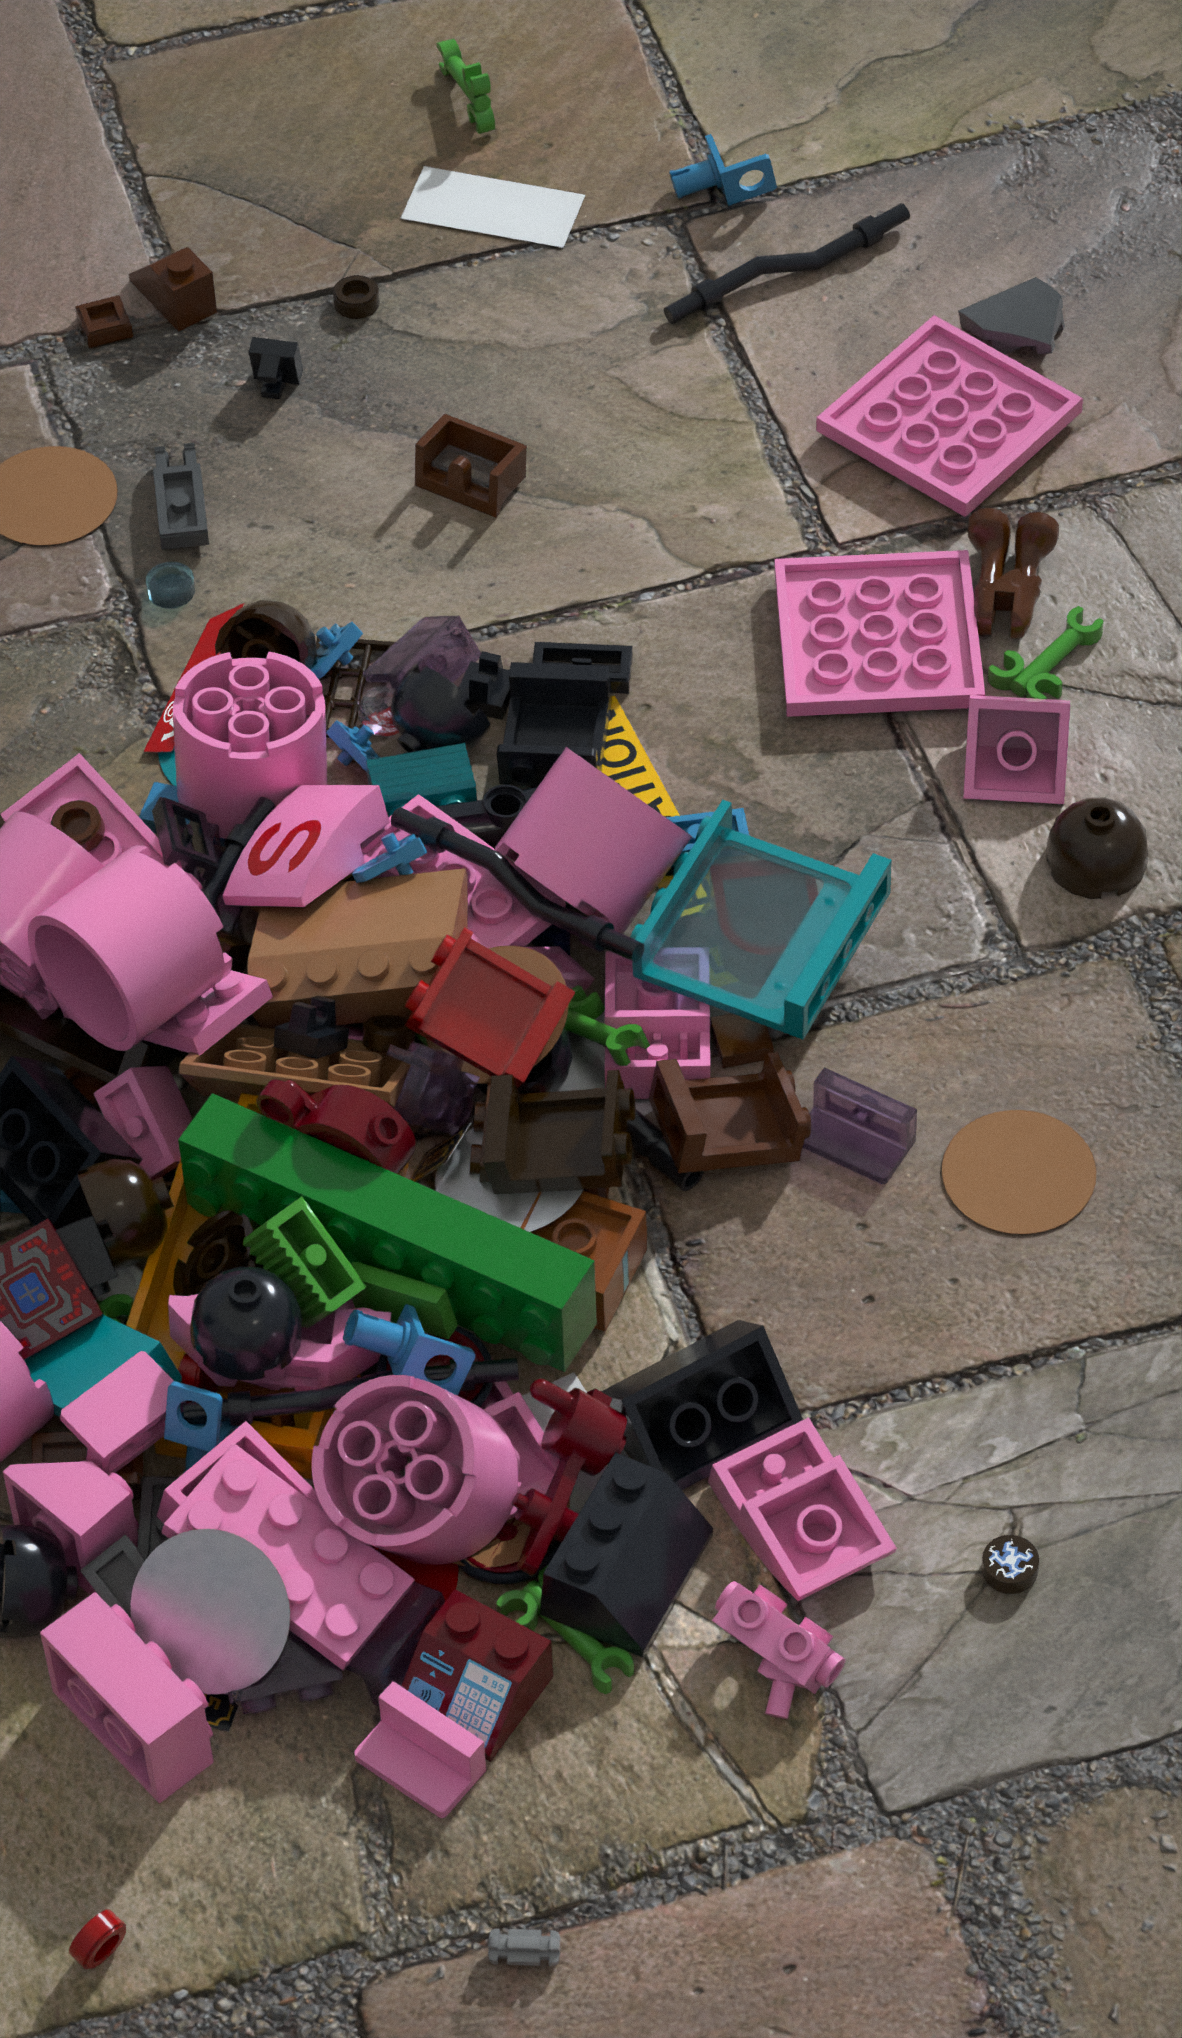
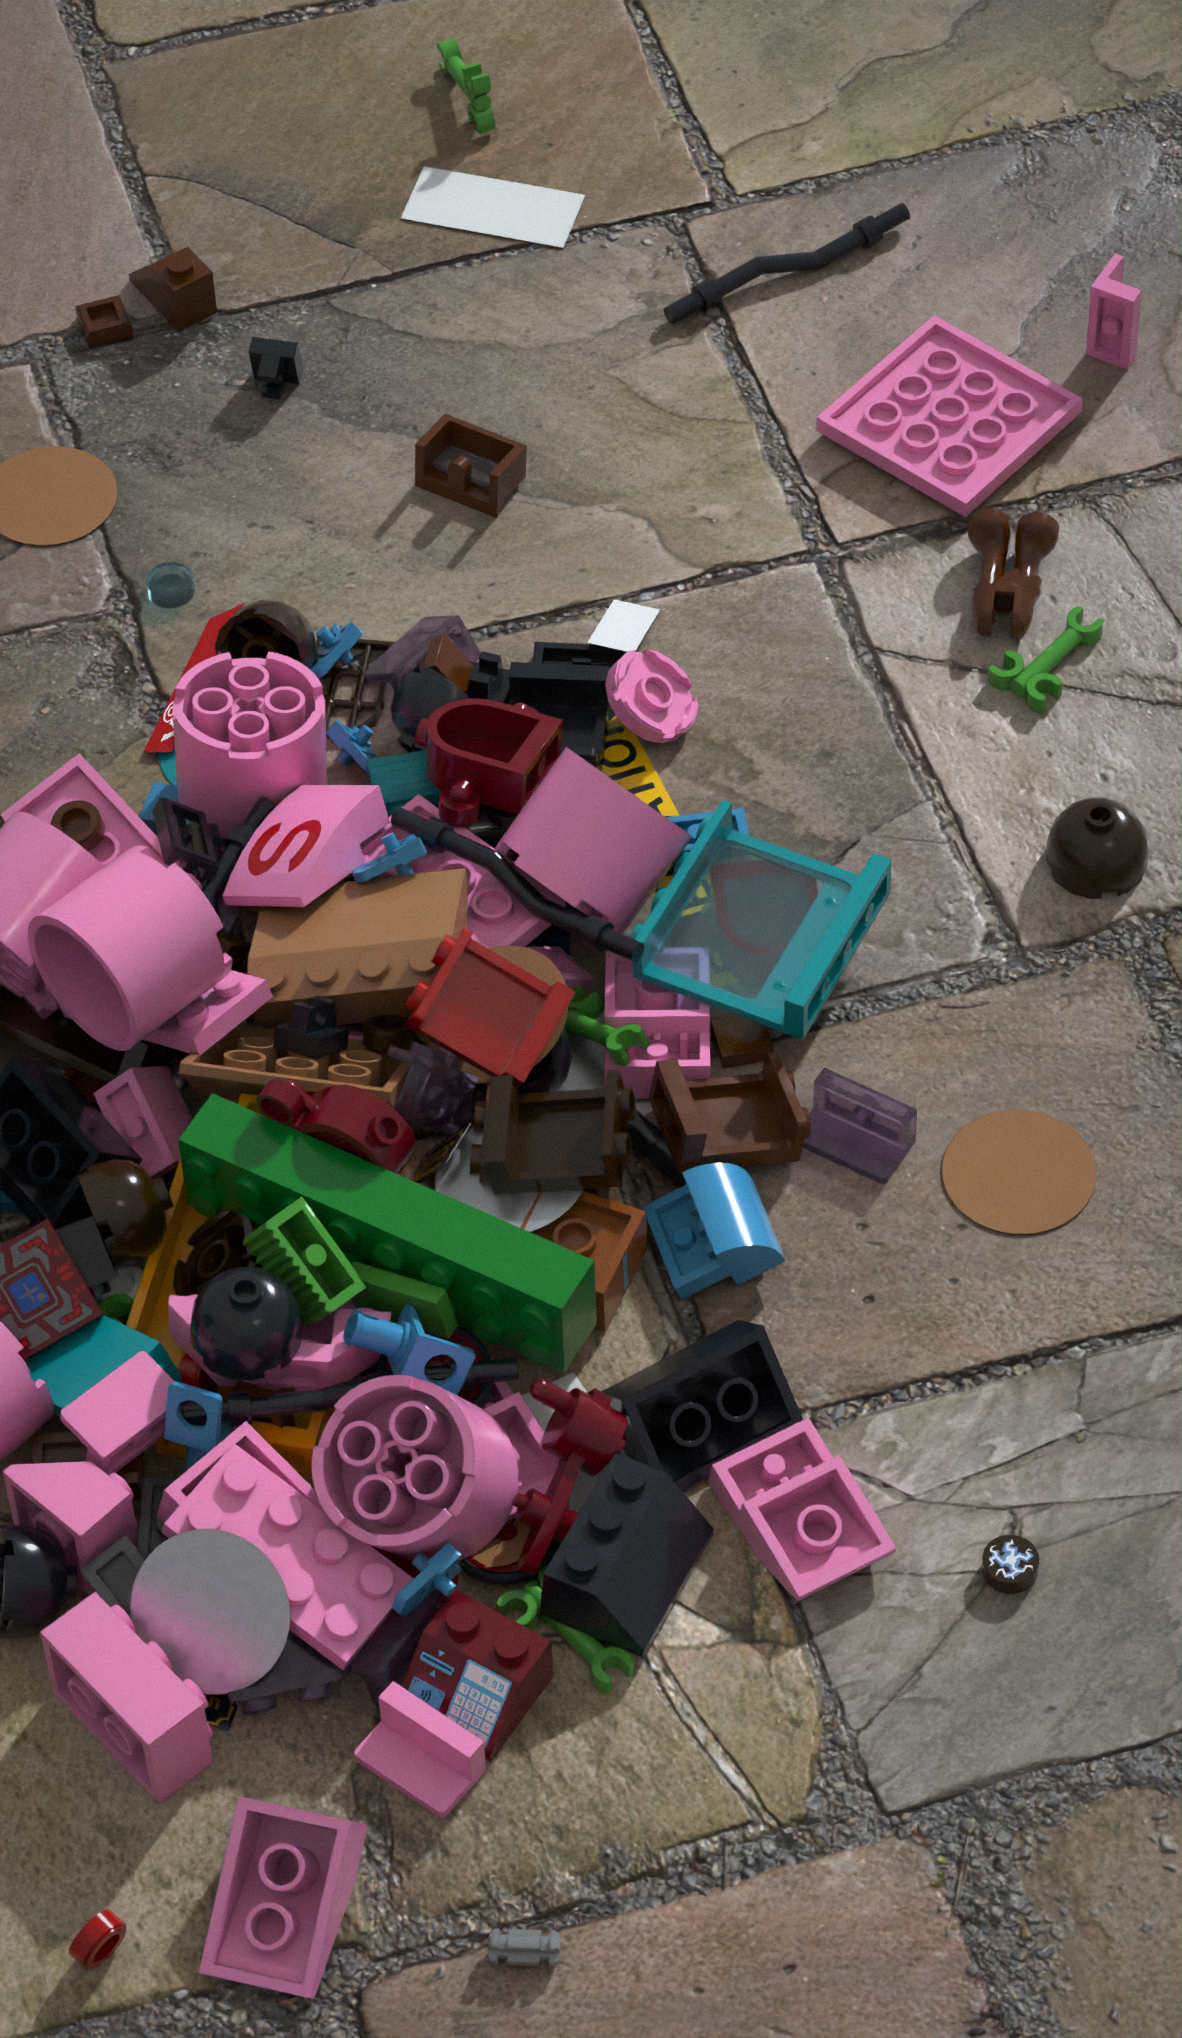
dark grey hinge [153,443,209,550] -> none
dark brown tile [333,275,380,319] -> none
clear tile [358,686,400,737] -> none
dark azure bracket [669,134,777,206] -> none
bright pink brick [712,1581,846,1719] -> none
bright pink plate [774,550,985,717] -> none
dark grey slope [958,277,1065,355] -> none
bright pink slope [963,695,1070,804] -> none
none -> bright pink slope [199,1796,368,1999]
none -> dark azure piece [392,1542,462,1616]
none -> dark red piece [415,699,563,827]
none -> reddish brown tile [423,633,473,693]
none -> white sticker [587,599,660,652]
none -> bright pink tile [605,649,698,744]
none -> dark azure brick [642,1163,786,1300]
none -> bright pink panel [1086,254,1142,370]

